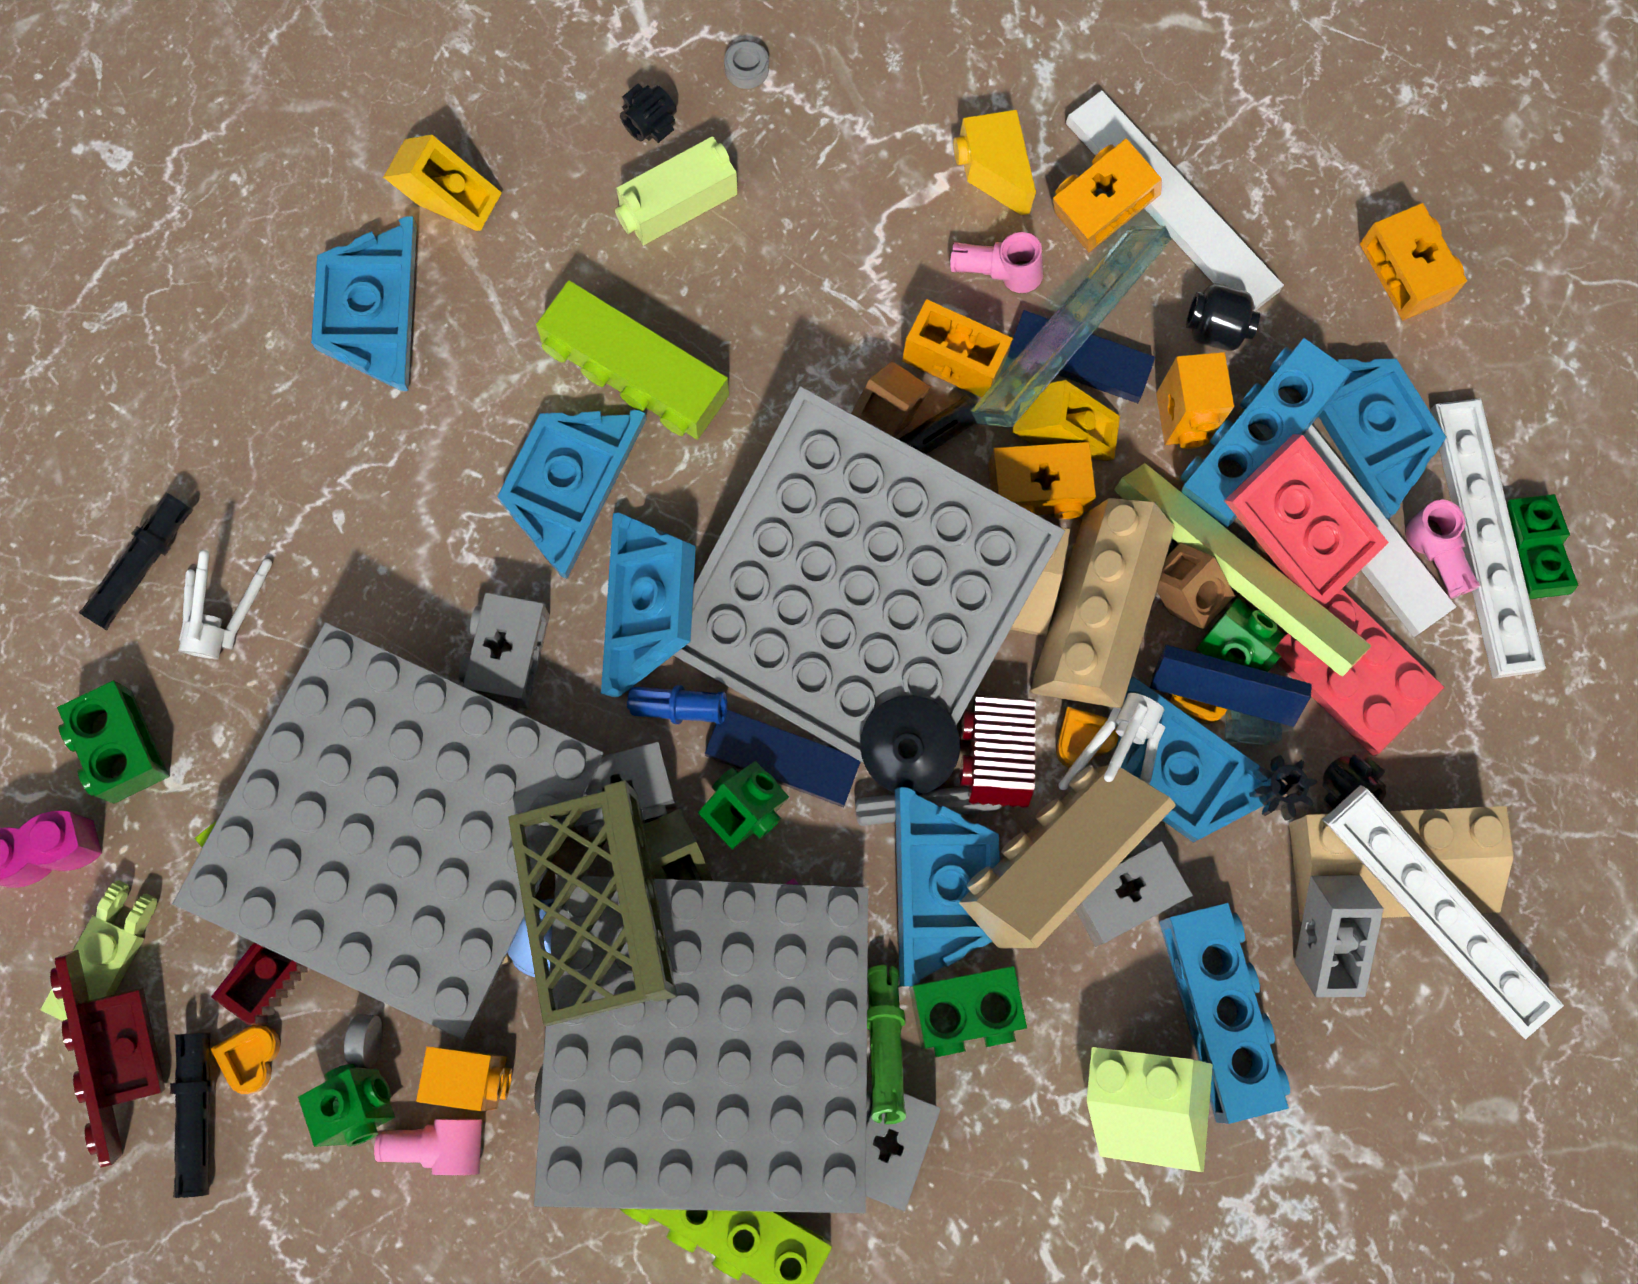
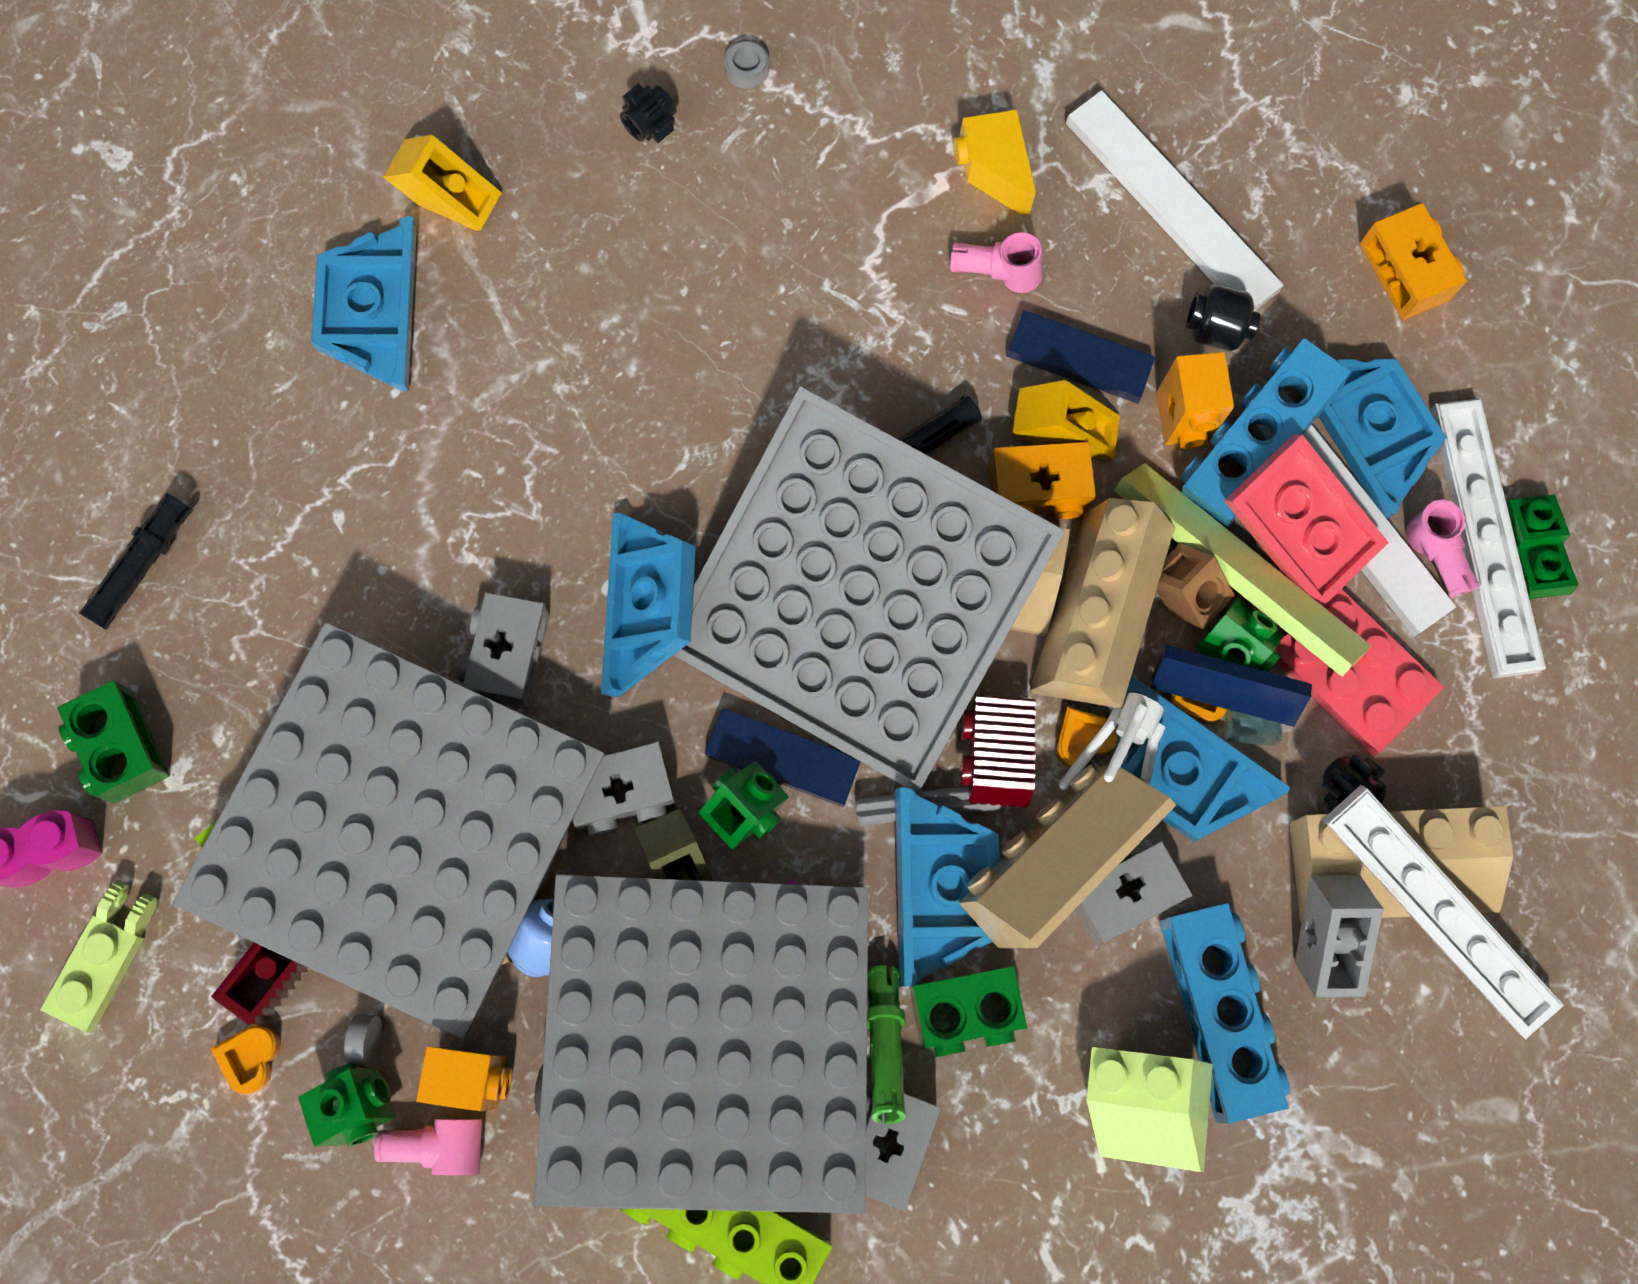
dark red bracket [50,950,165,1168] -> none
black pin [170,1032,214,1198] -> none
white plant [178,549,272,659] -> none
dark azure wing [497,410,647,579] -> none
olive fence [508,780,677,1026] -> none
lime brick [536,280,729,440] -> none
yellowish green brick [615,136,738,246] -> none
blue axle [627,685,727,724] -> none
medium nougat brick [851,361,931,437] -> none
black dish [860,695,960,795] -> none
light orange brick [902,299,1013,400] -> none
clear light blue tile [970,226,1172,427] -> none
light orange brick [1053,138,1162,253] -> none
black gear [1249,755,1317,821] -> none

